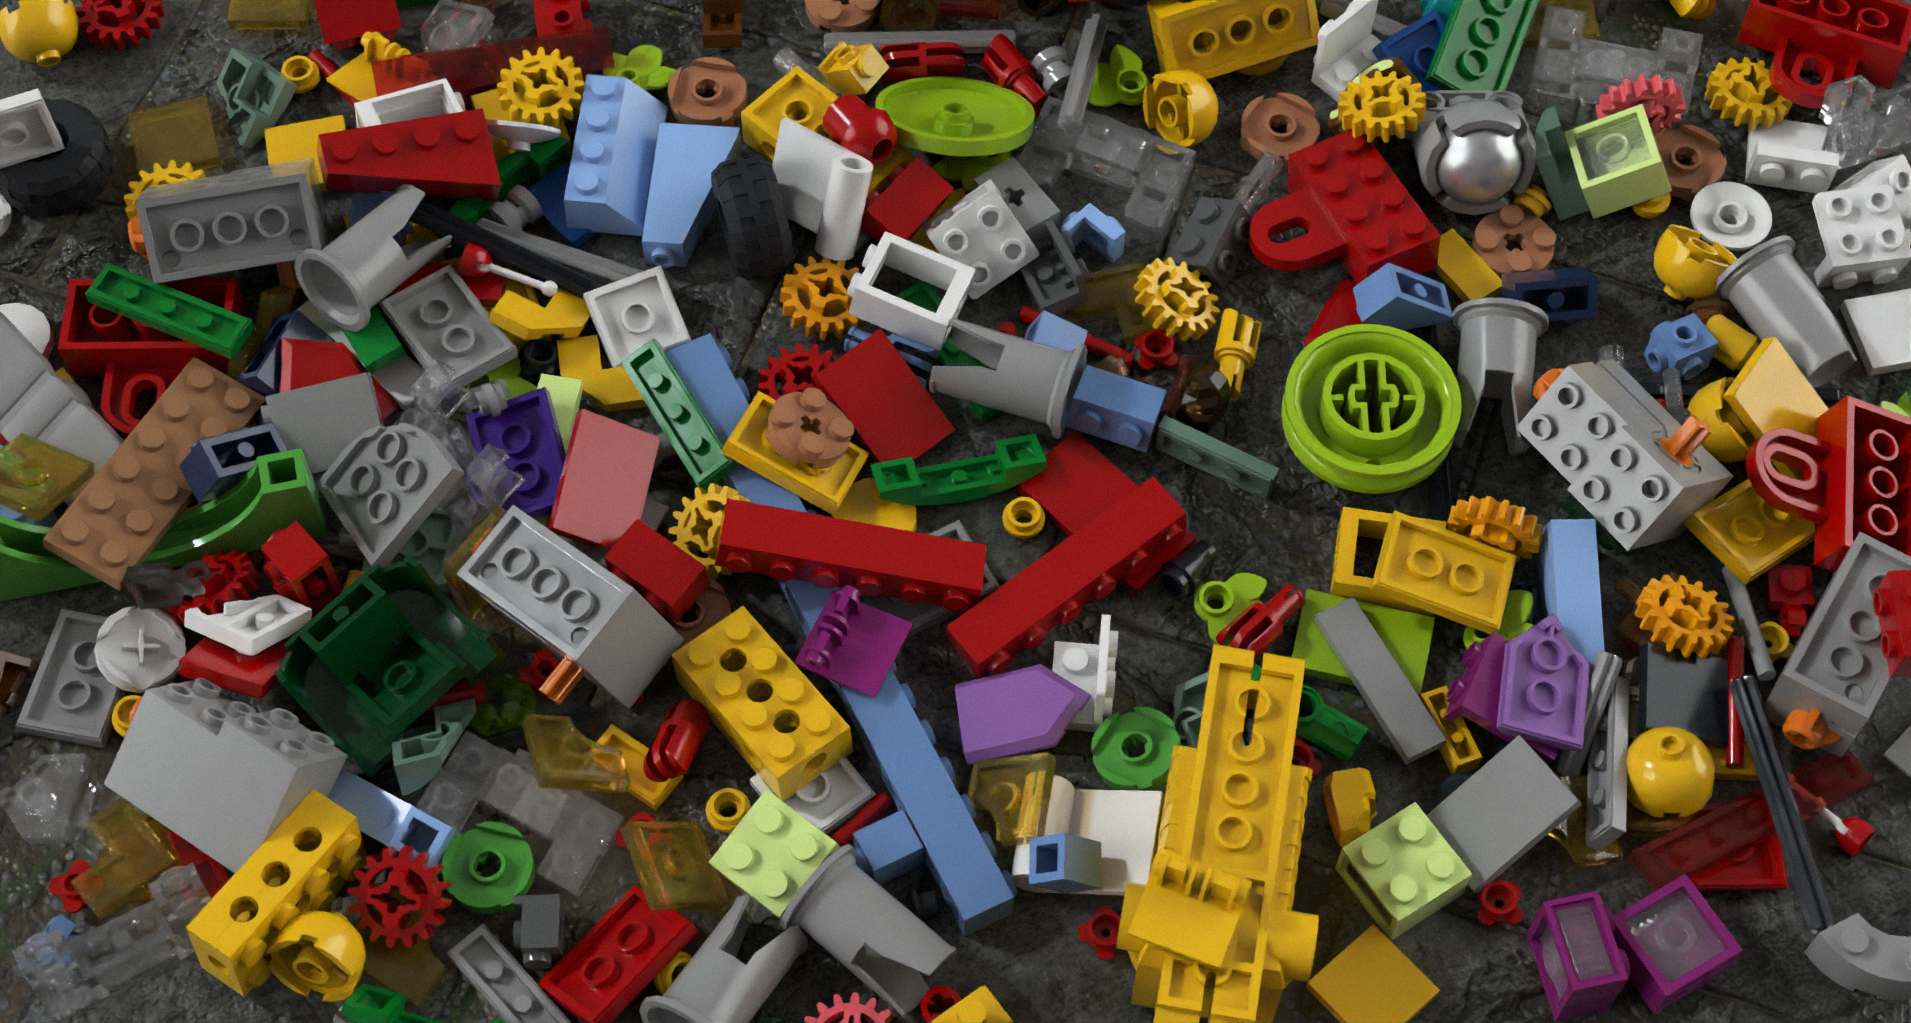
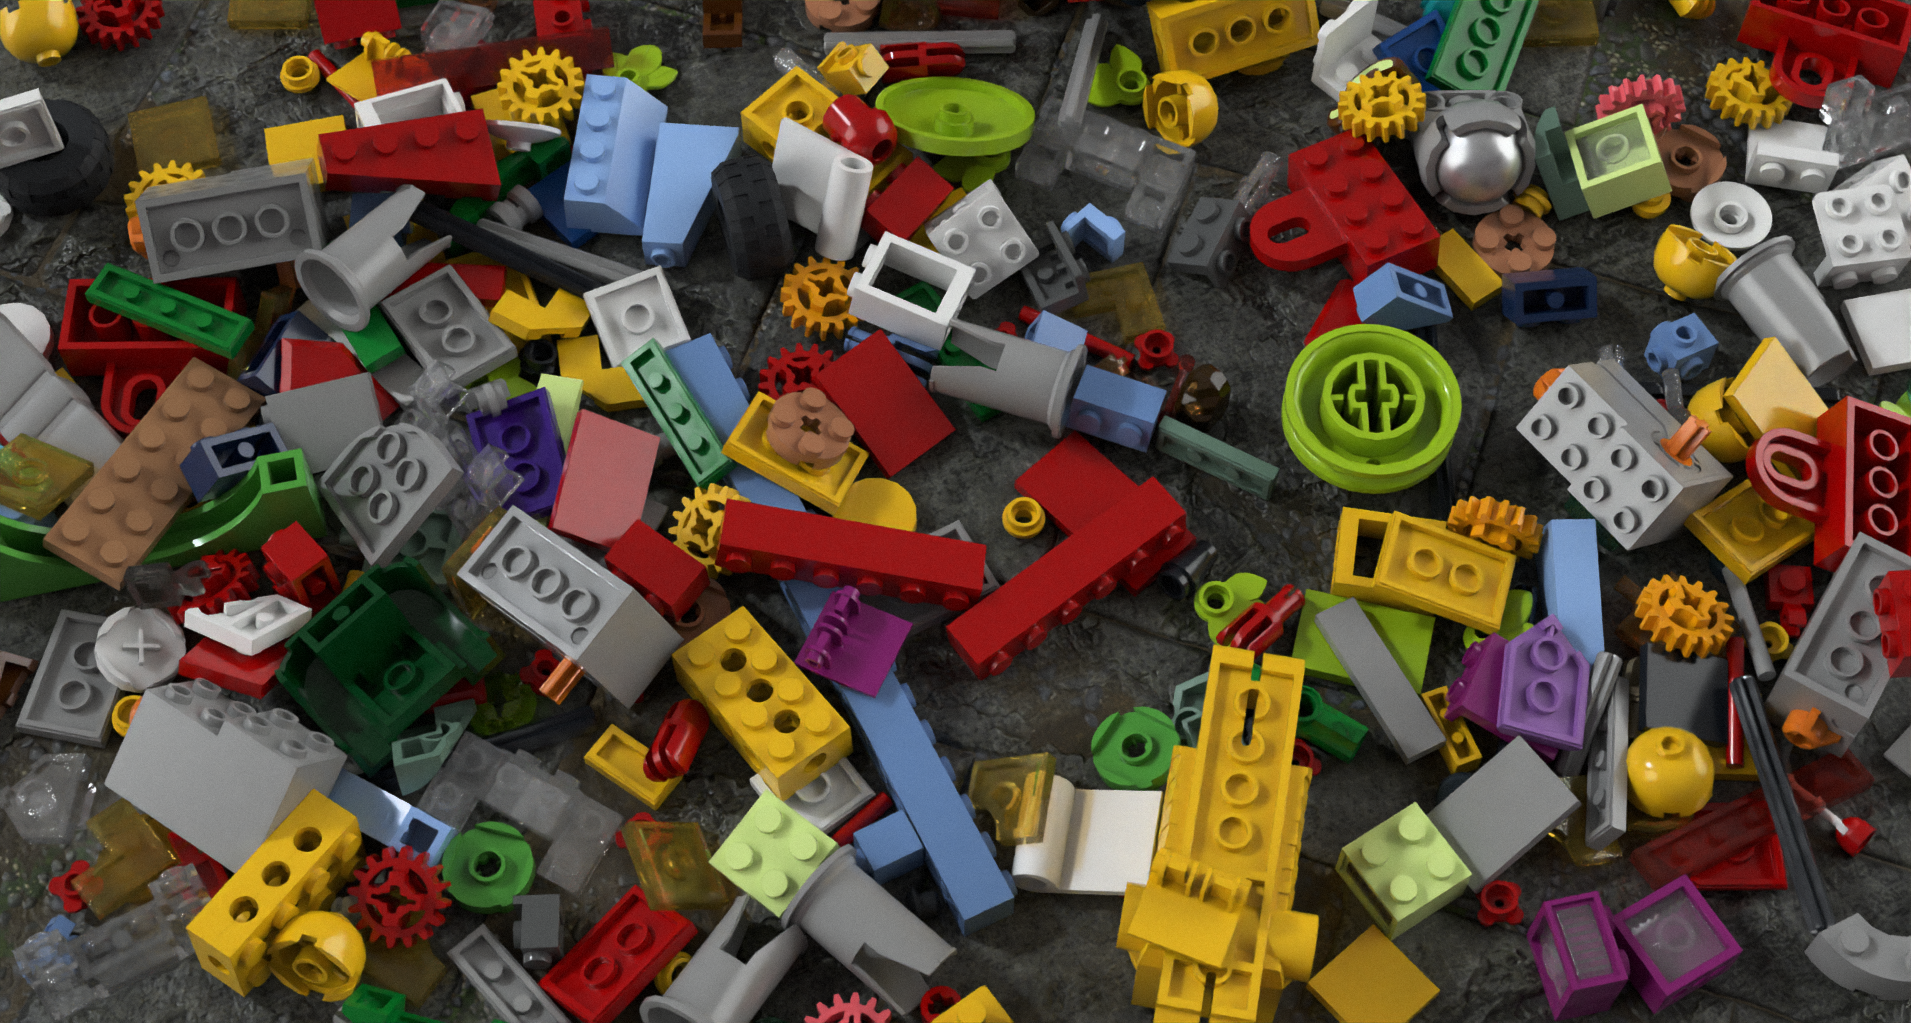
sand green slope [216,48,298,149] -> none
hinge [457,242,558,297] -> none
clear yellow tile [522,714,631,793] -> none
nougat plate [668,57,747,127] -> none
yellow plate [706,788,751,833] -> none
green slope [870,434,1047,505] -> none
medium lavender tile [955,664,1092,767] -> none
light grey brick [974,157,1061,244] -> none
red arm [979,34,1051,115] -> none
brick [1029,832,1101,894] -> none
light grey wheel [1031,46,1073,102] -> none
white bracket [1052,614,1119,732] -> none
red plate [1078,906,1121,961] -> none
yellow gear [1133,257,1220,342] -> none
yellow arm [1214,308,1262,401] -> none
nougat plate [1240,93,1320,170] -> none
yellow rock [1323,767,1377,847] -> none
light grey piece [1452,297,1549,456] -> none
clear bracket [1529,5,1703,120] -> none
clear orange plate [1686,295,1729,325] -> none
yellow arm [1705,314,1759,371] -> none

